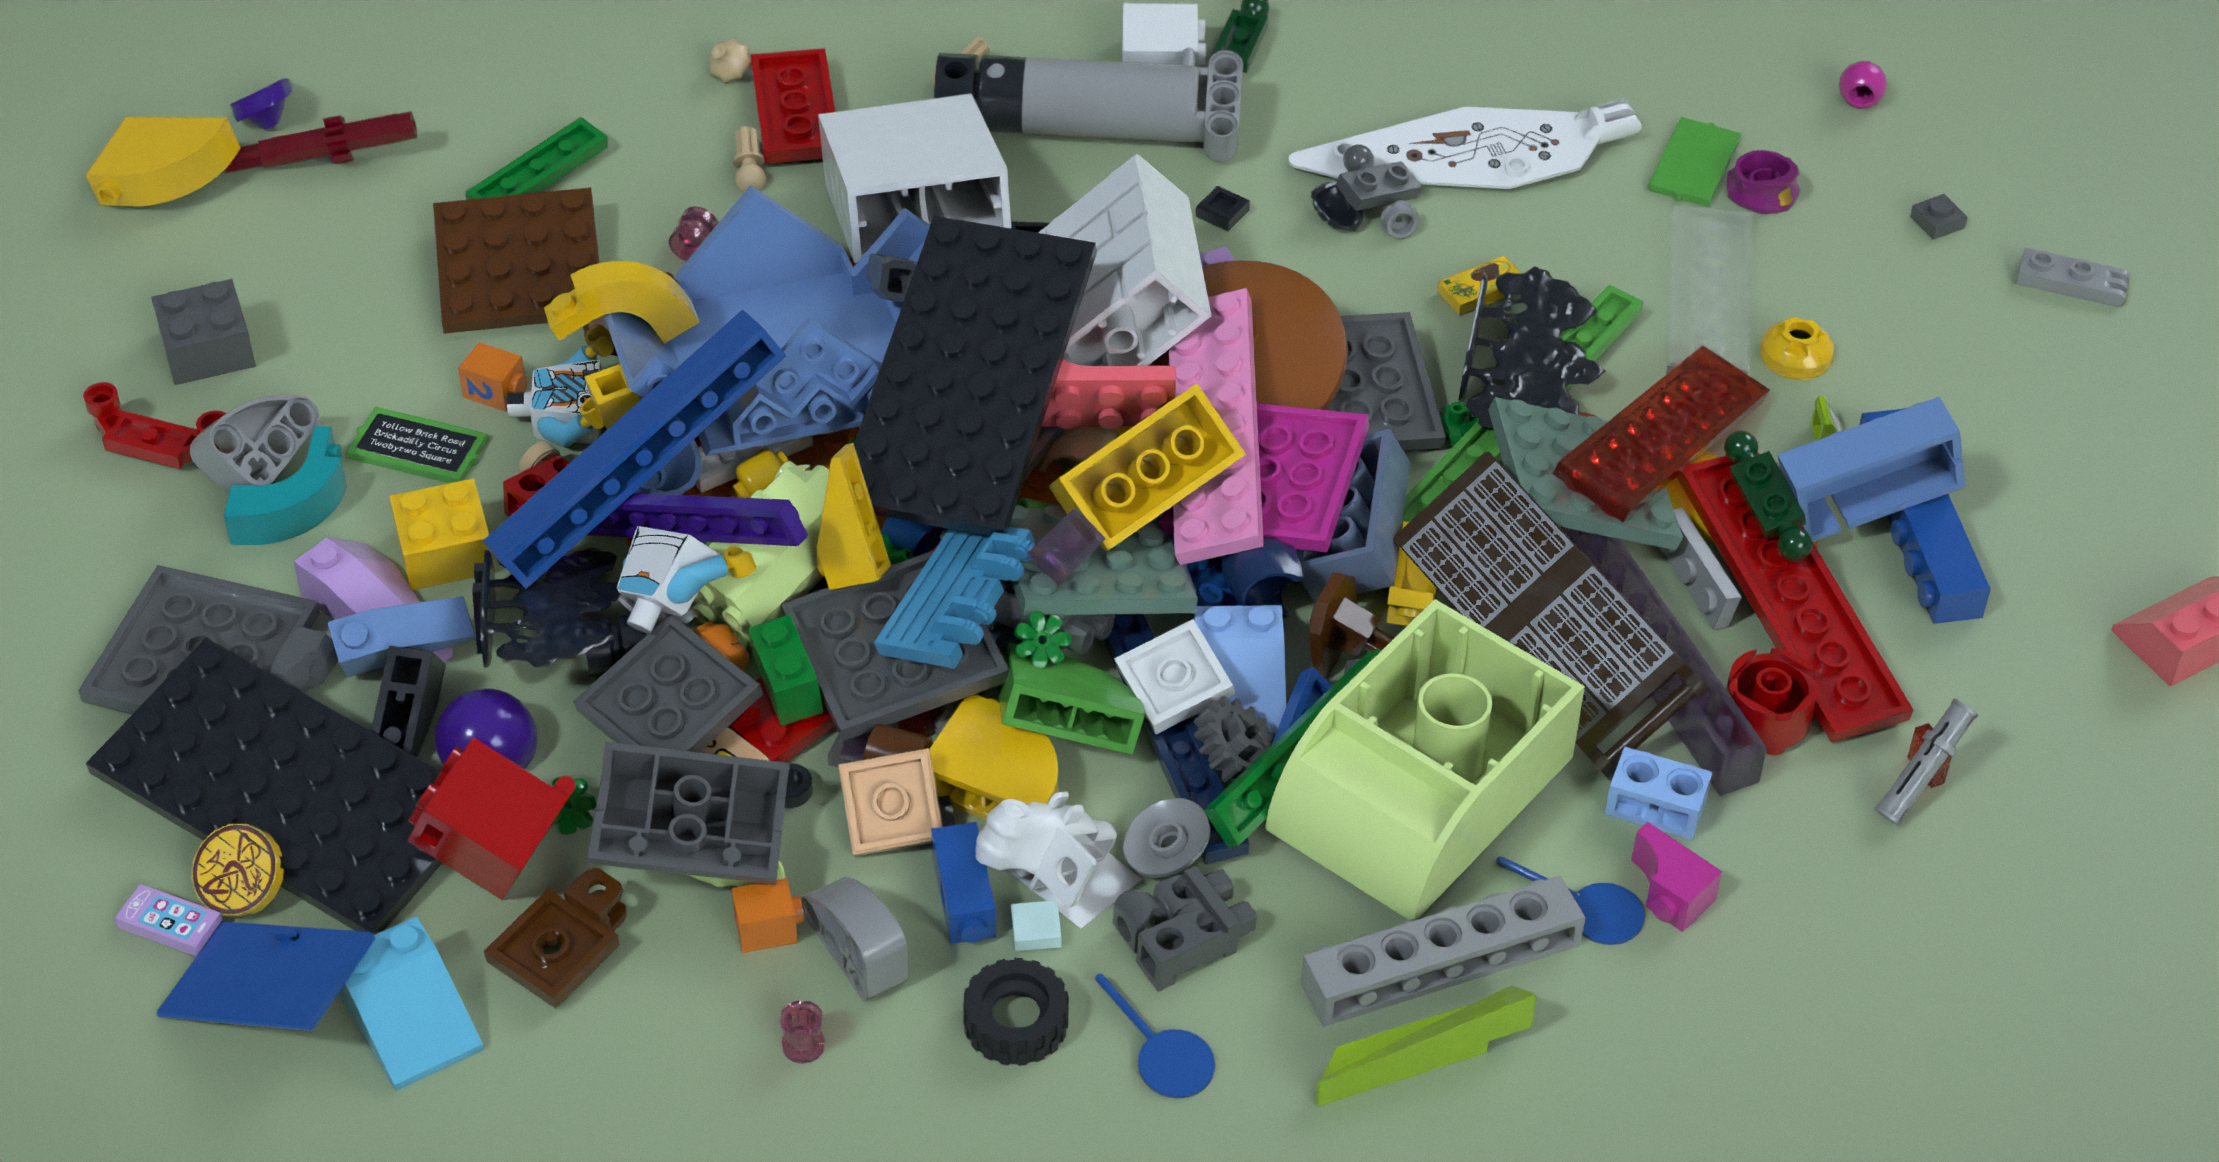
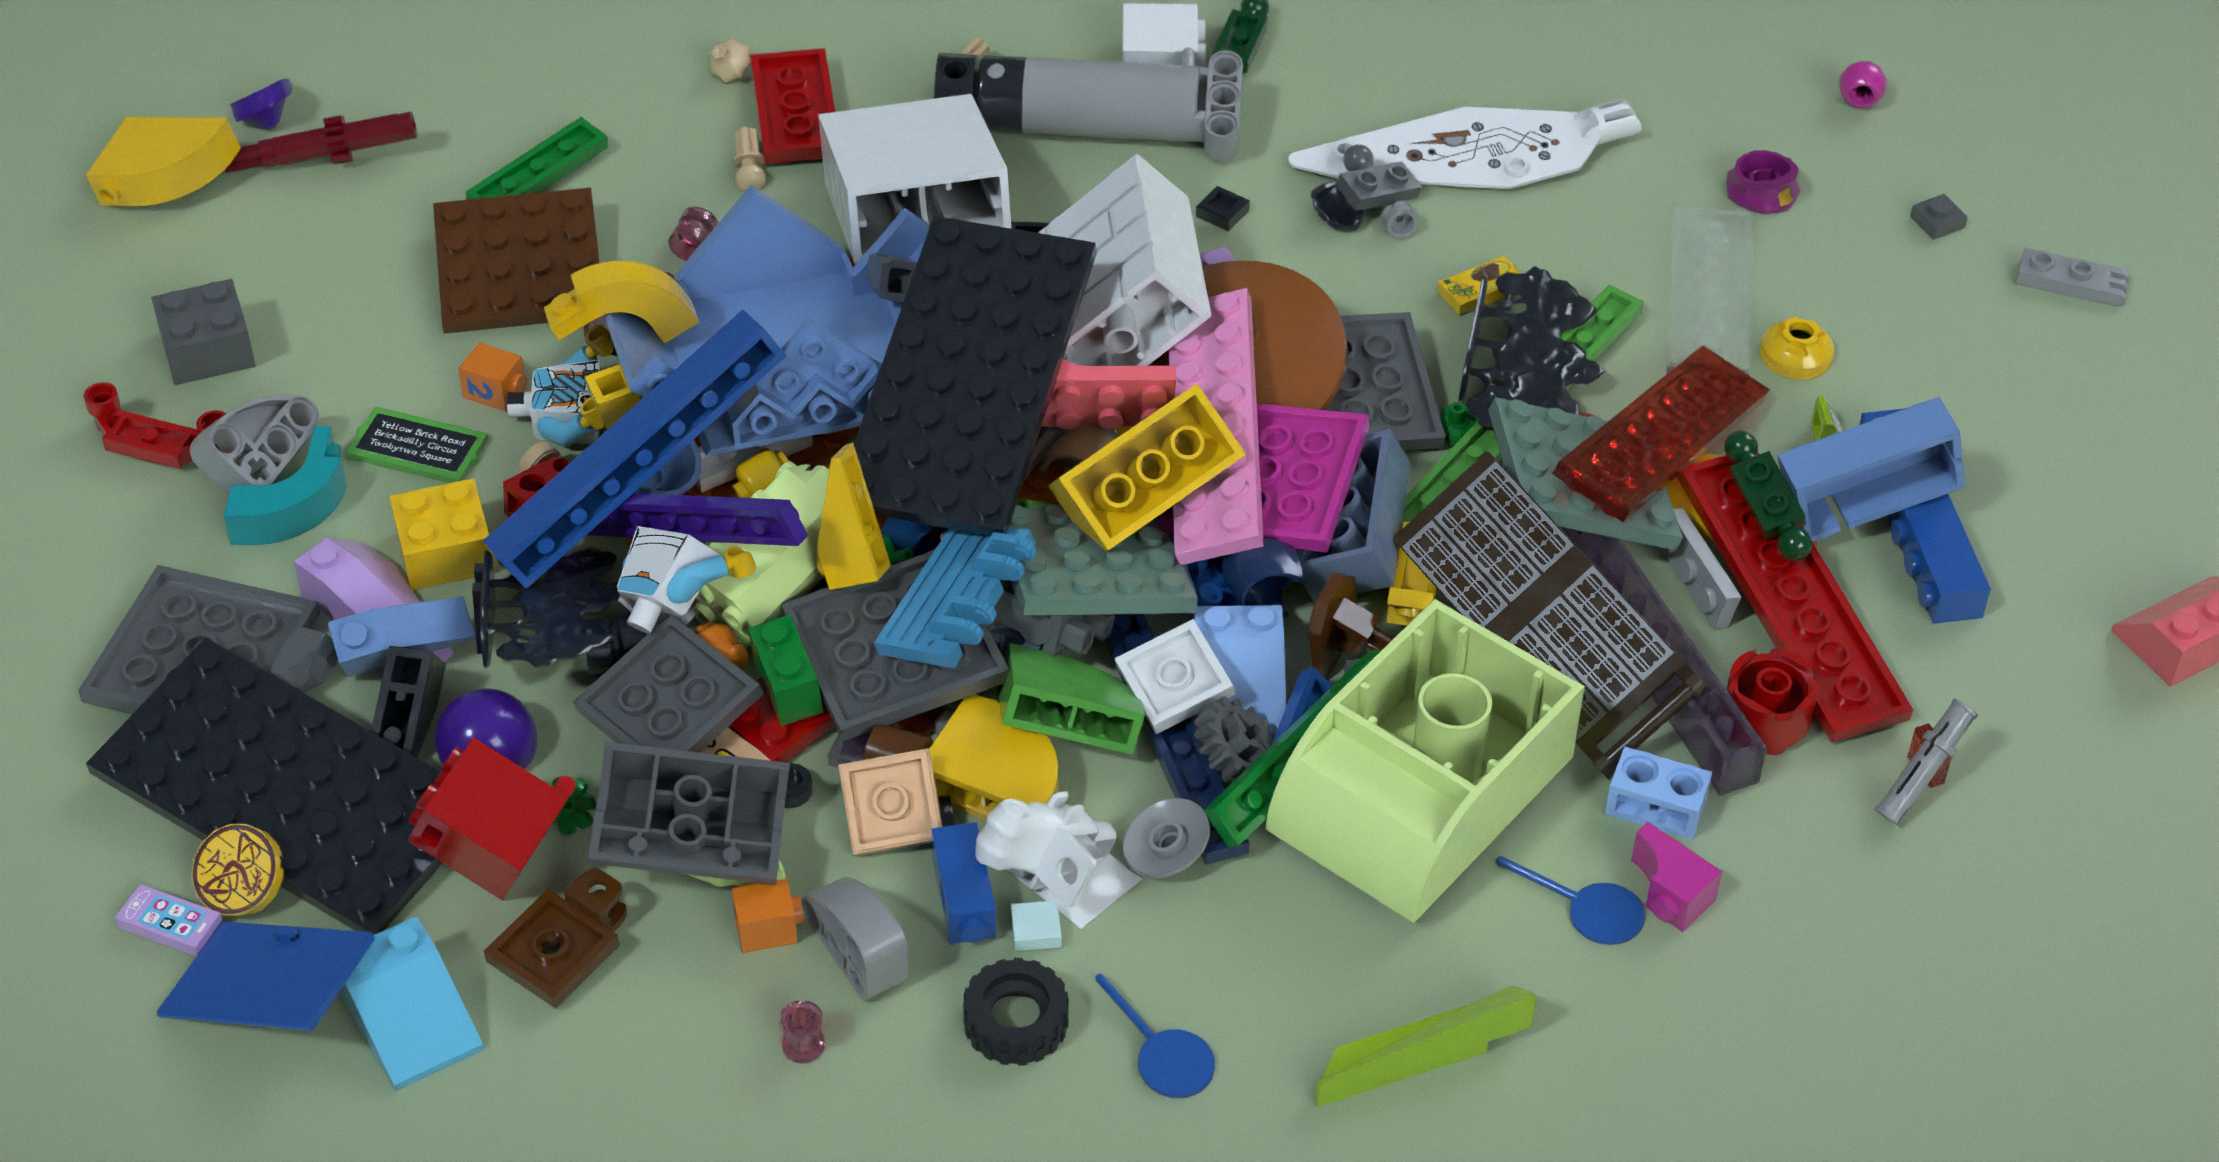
green plant [1014,611,1071,668] -> none
clear purple plate [1027,507,1106,585] -> none
dark grey hips [1113,865,1257,992] -> none
light grey brick [1301,875,1585,1027] -> none
bright green piece [1648,117,1741,207] -> none

